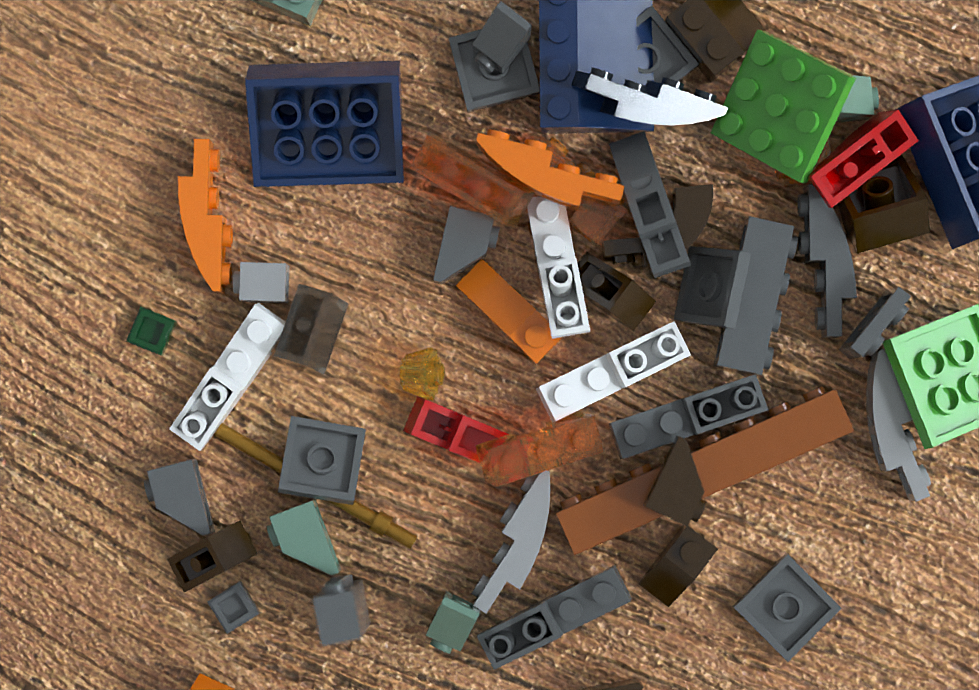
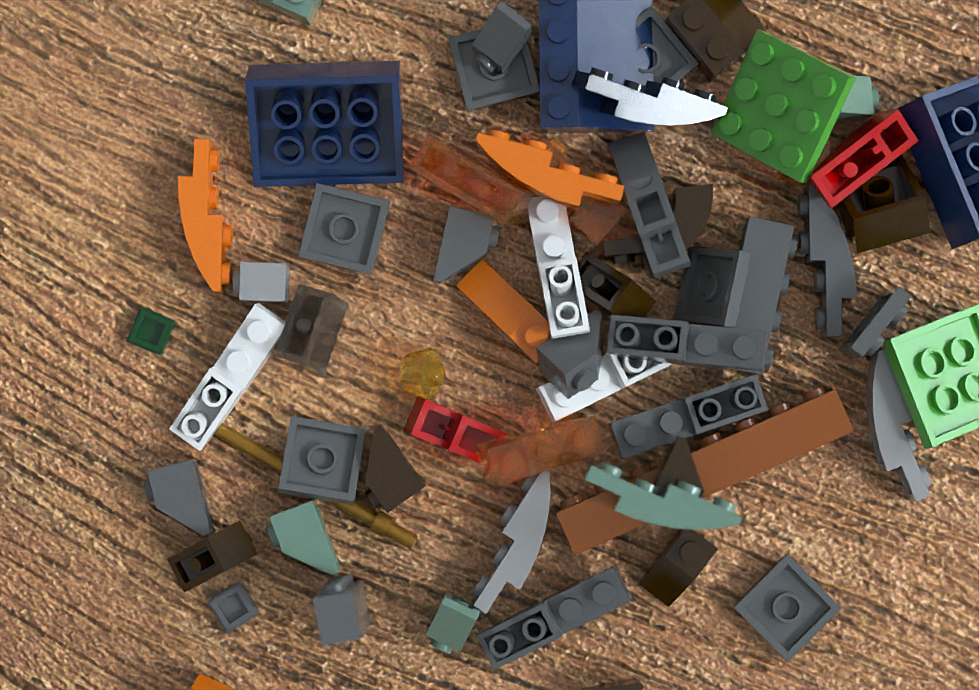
none -> dark grey plate [298,183,391,275]
none -> dark brown slope [365,424,426,513]
none -> dark grey slope [537,310,605,399]
none -> sand green slope [584,461,743,530]
none -> dark grey slope [607,315,768,371]

